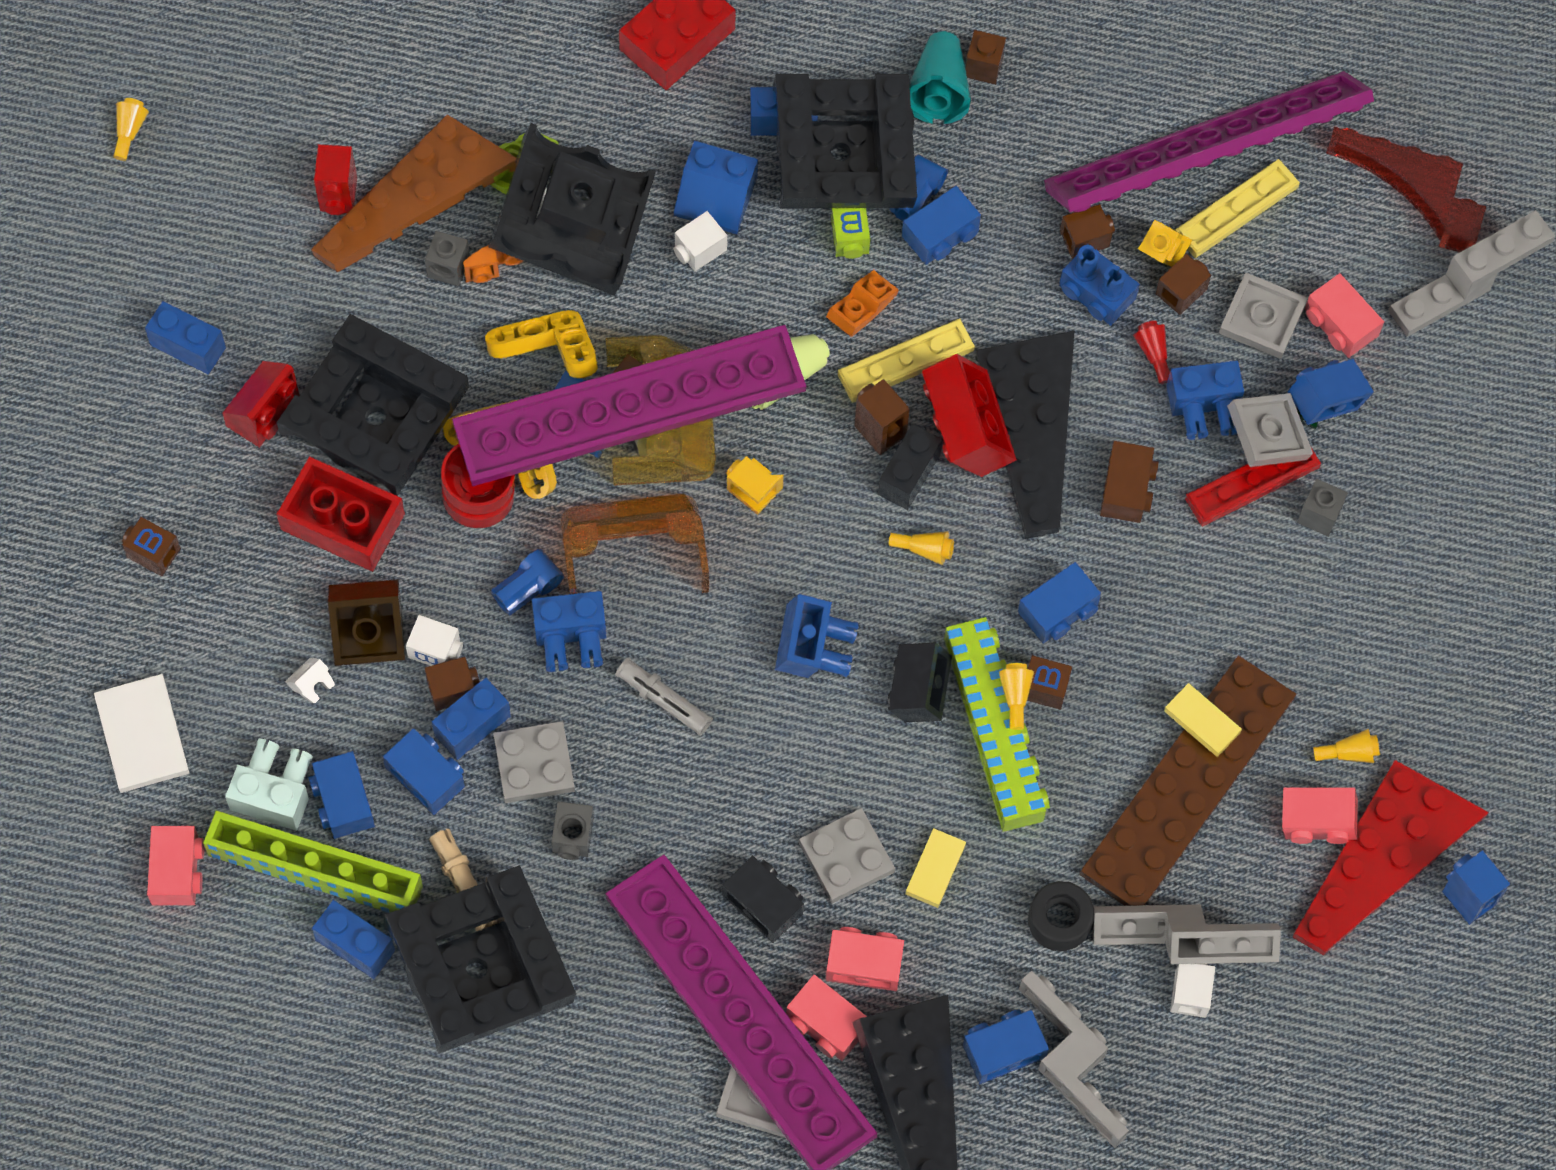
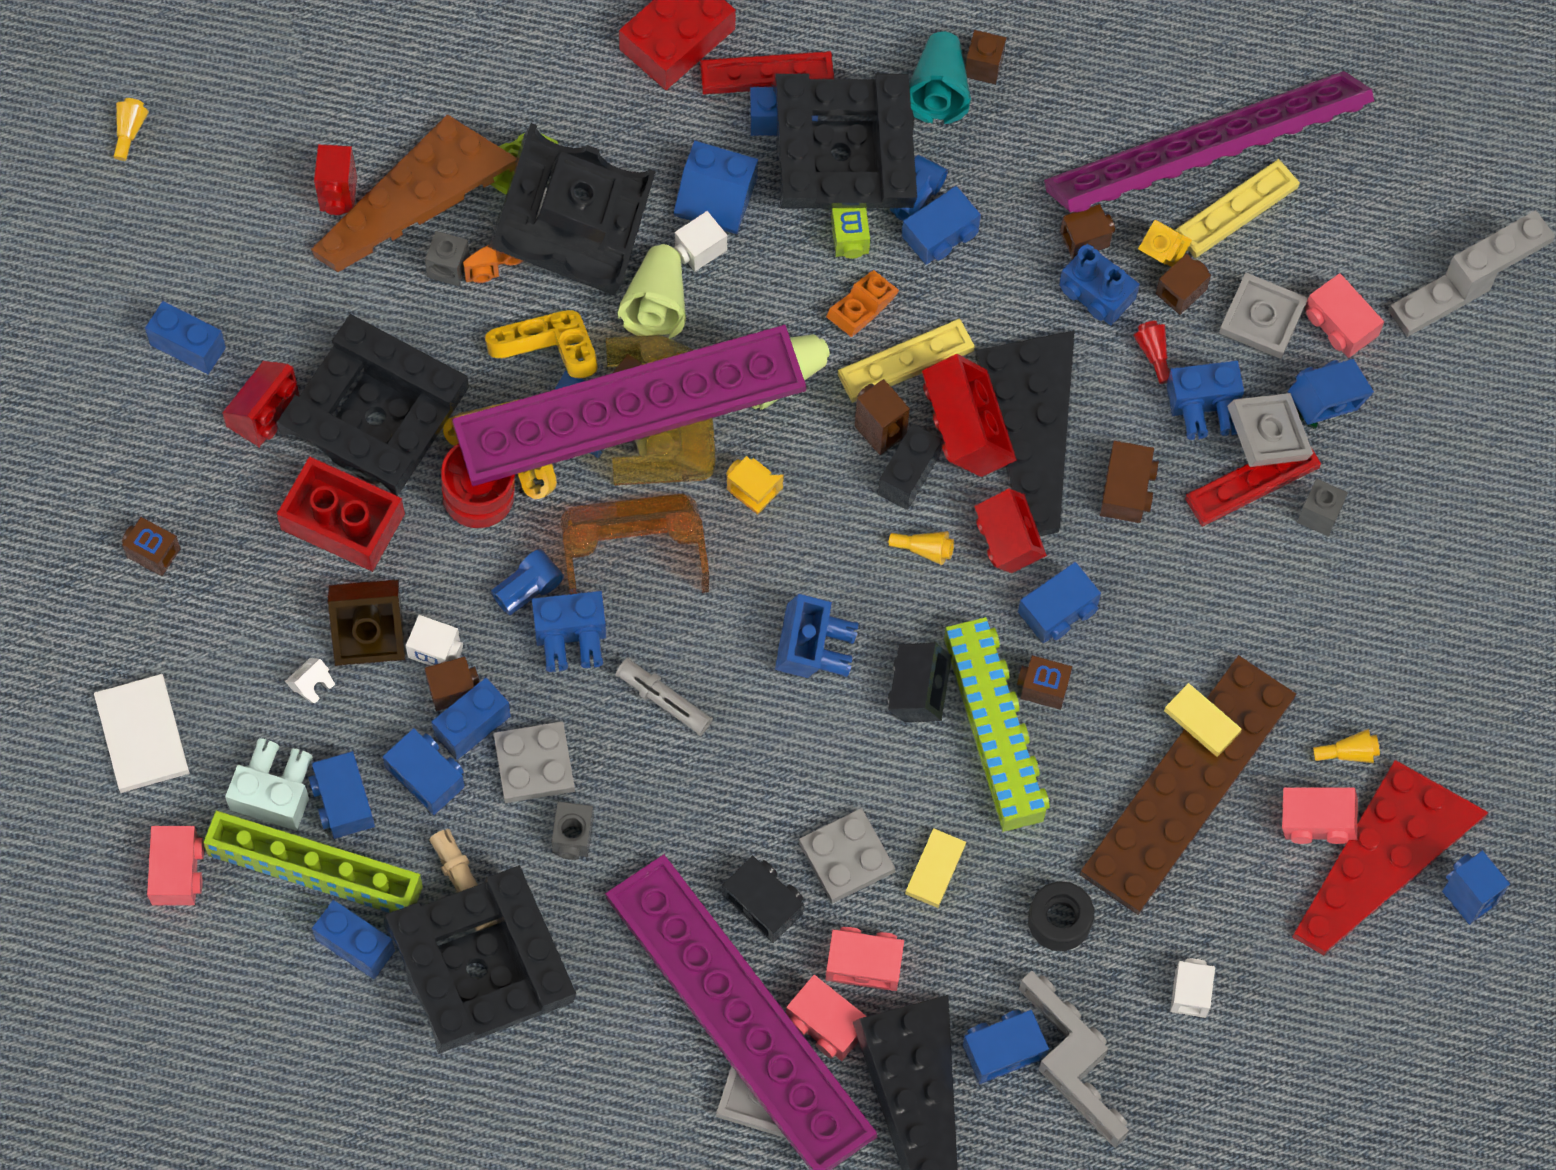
yellow cone [999,663,1034,730] -> none
light grey bracket [1092,904,1281,964] -> none
clear red arch [1326,127,1486,253] -> none
none -> yellowish green cone [618,244,686,340]
none -> red tile [700,51,834,95]
none -> red brick [974,488,1047,573]

